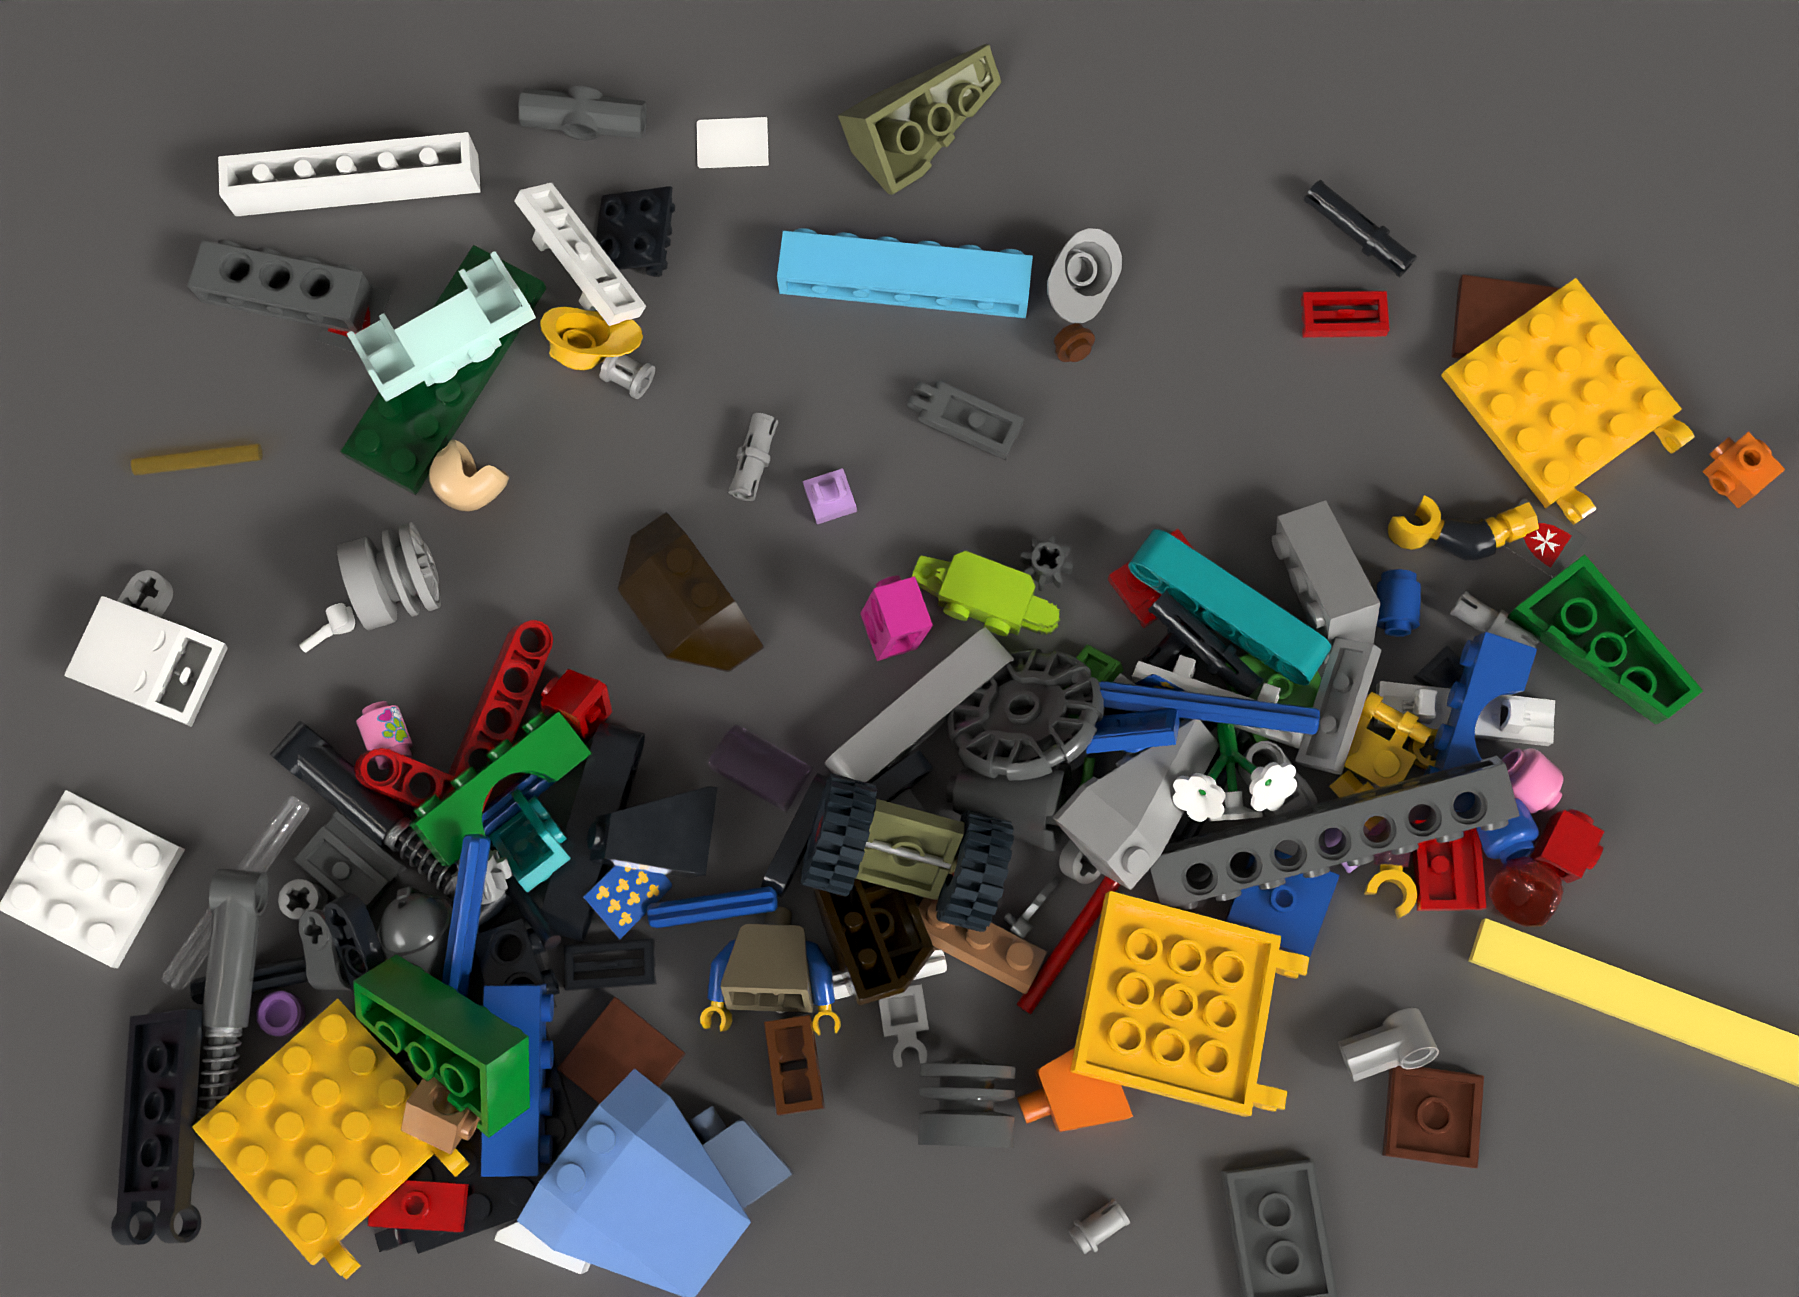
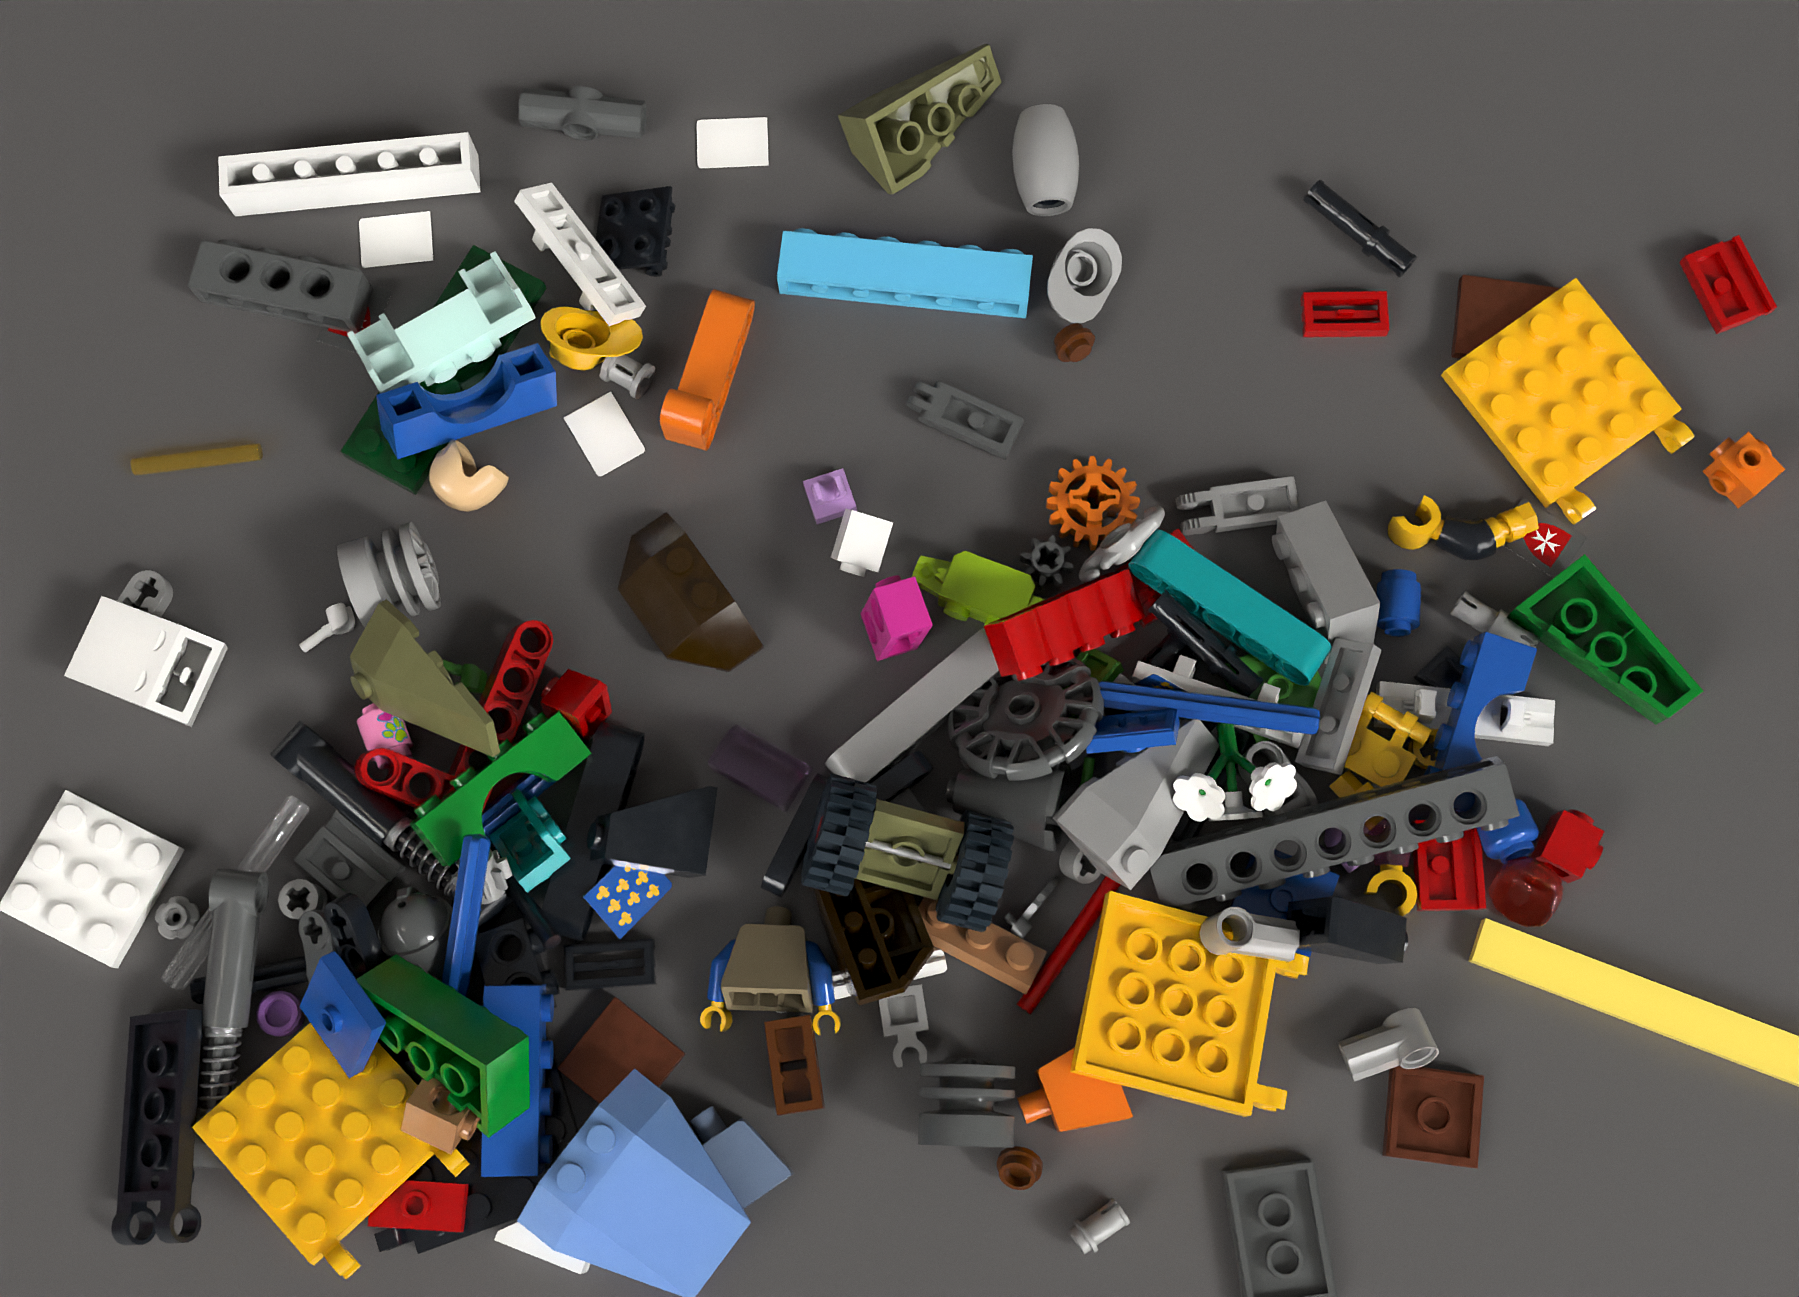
blue axle [647,886,778,928] -> none
light grey pin [728,413,778,501] -> none
bright pink head [1502,748,1563,814] -> none
none -> light grey plate [155,896,200,939]
none -> blue plate [299,951,386,1078]
none -> olive wedge [350,599,500,757]
none -> white sticker [359,211,433,268]
none -> blue arch [376,343,557,459]
none -> bright green hand [443,660,487,693]
none -> white sticker [564,392,645,476]
none -> orange beam [660,289,755,451]
none -> white brick [831,508,893,577]
none -> red brick [984,568,1145,681]
none -> reddish brown plate [997,1146,1043,1190]
none -> light grey piece [1012,104,1079,216]
none -> orange gear [1046,456,1140,550]
none -> light grey piece [1079,506,1165,583]
none -> light grey hinge [1175,476,1300,535]
none -> light grey piece [1200,907,1300,962]
none -> black slope [1287,896,1408,964]
none -> red plate [1679,235,1777,335]

